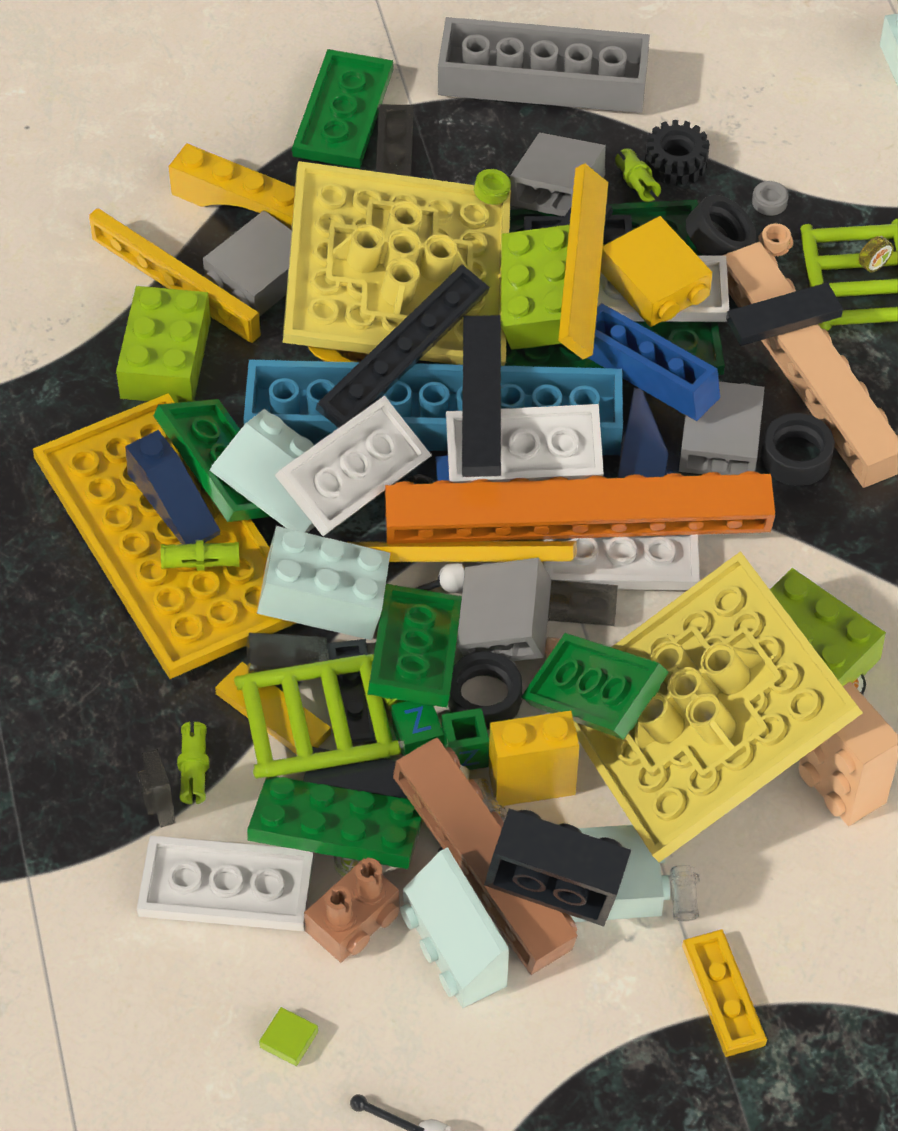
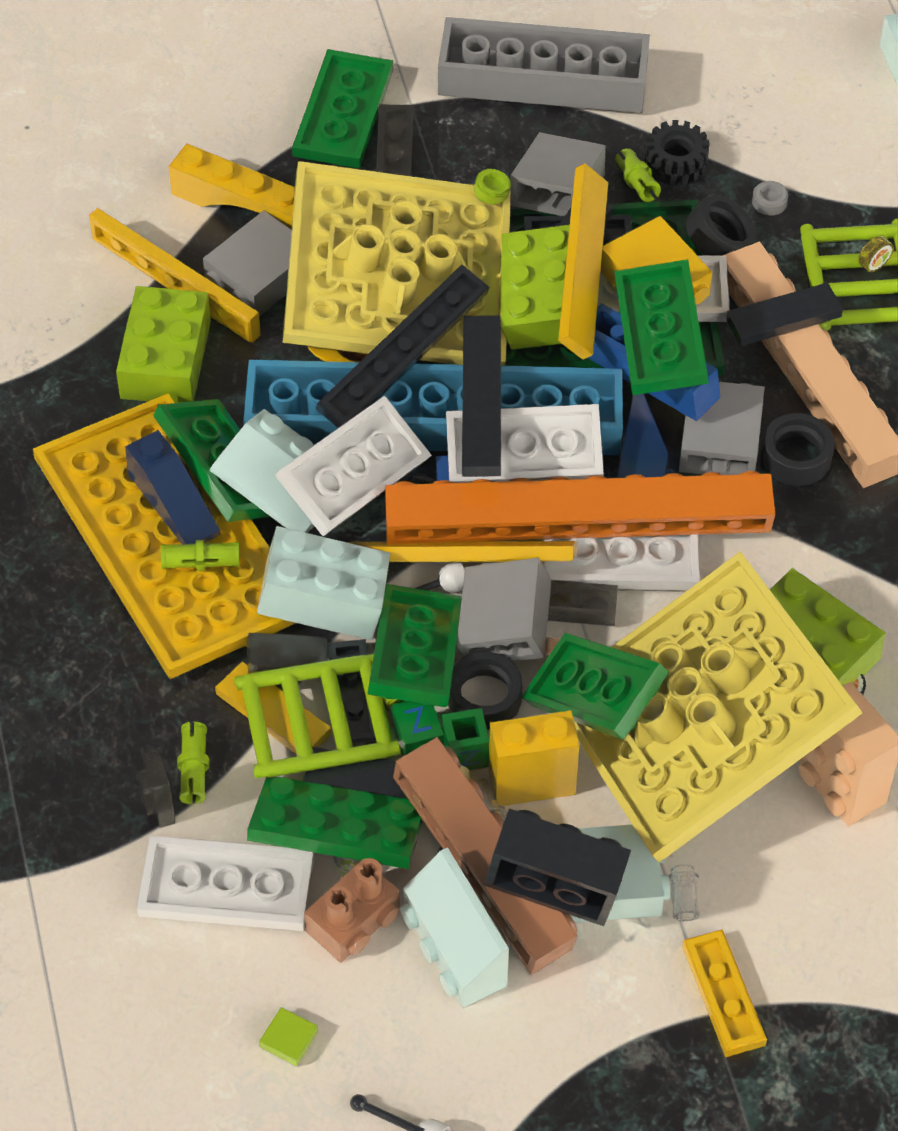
light nougat plate [758,223,793,256] -> none
none -> green plate [614,259,709,395]

